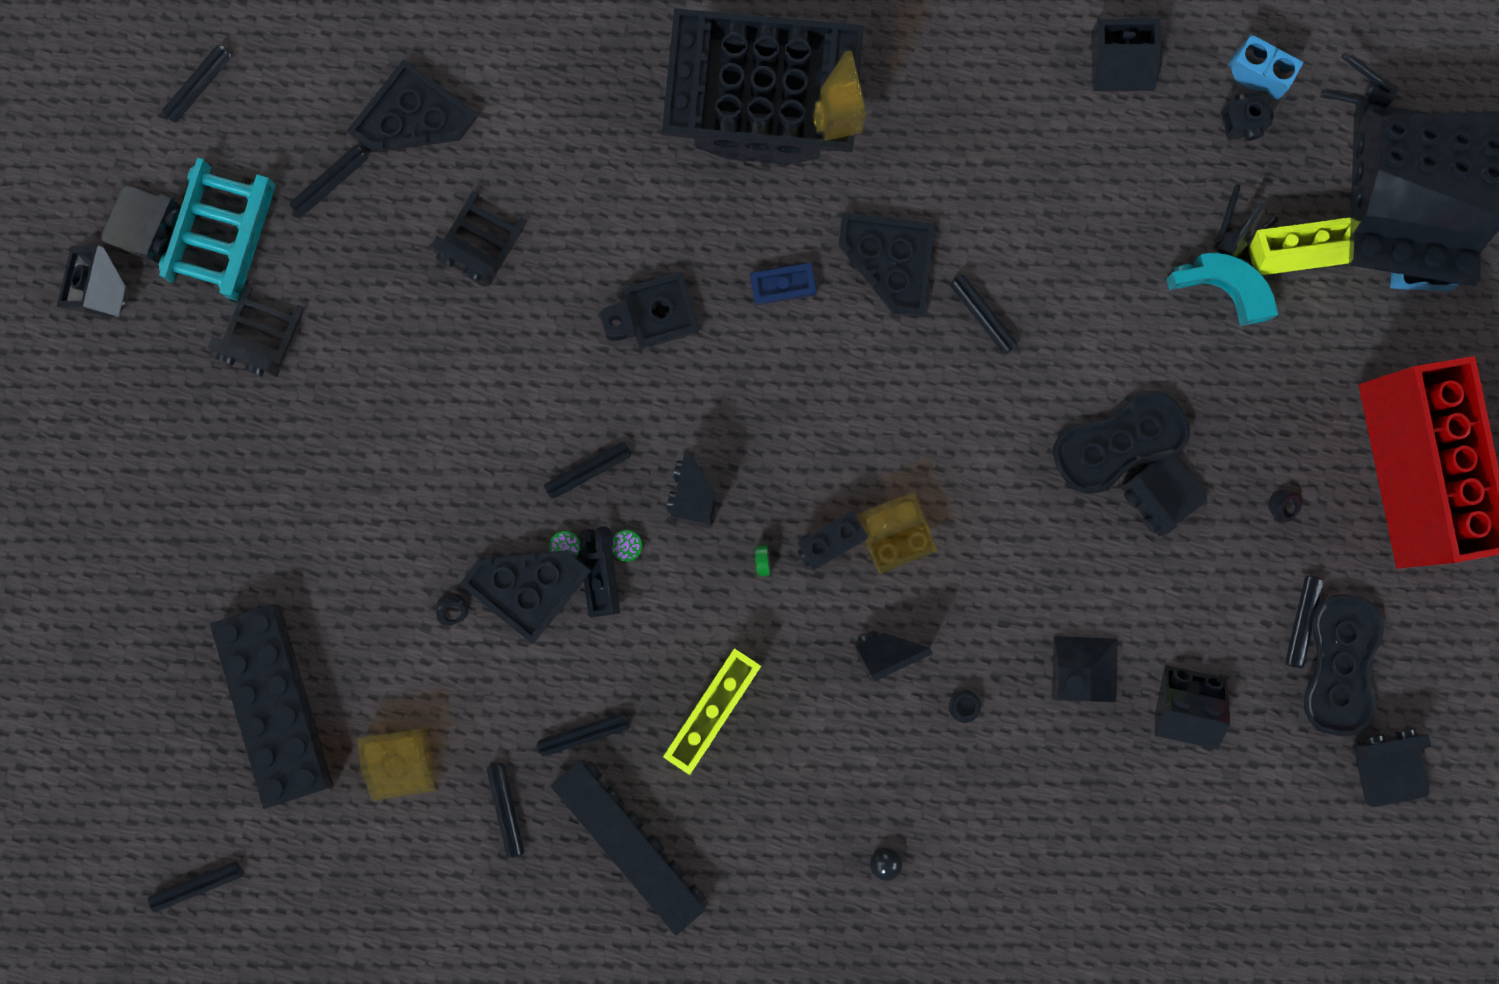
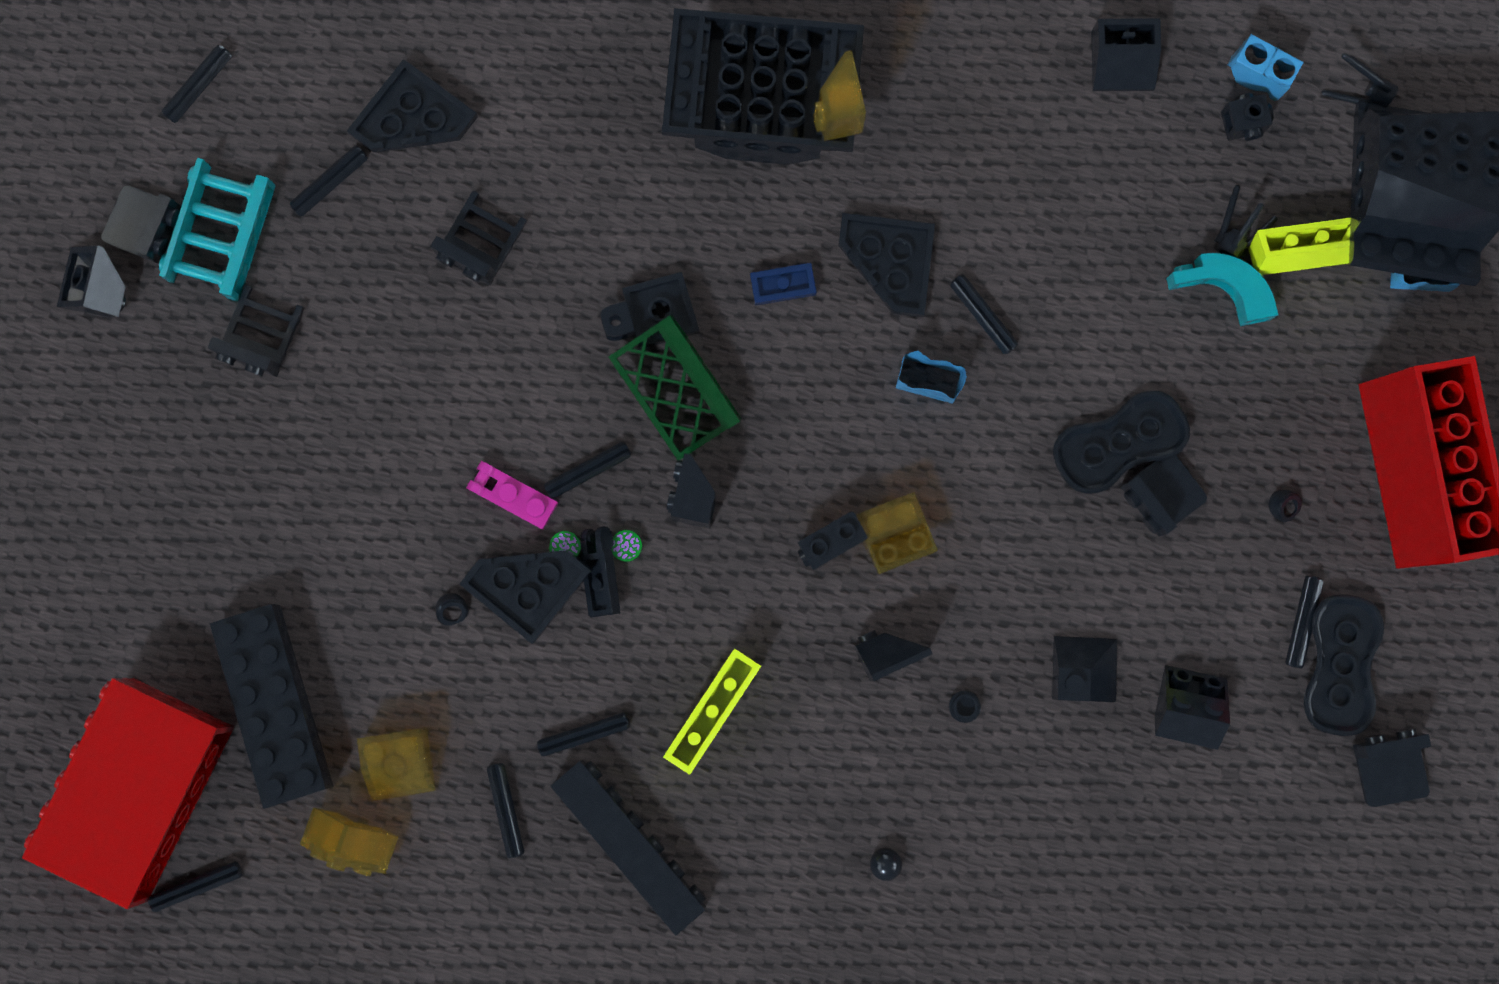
green tile [755,544,771,577] -> none
none -> red brick [22,678,235,909]
none -> clear yellow brick [300,807,398,876]
none -> dark pink plate [466,461,558,530]
none -> dark green fence [608,314,741,460]
none -> dark azure piece [896,351,967,404]

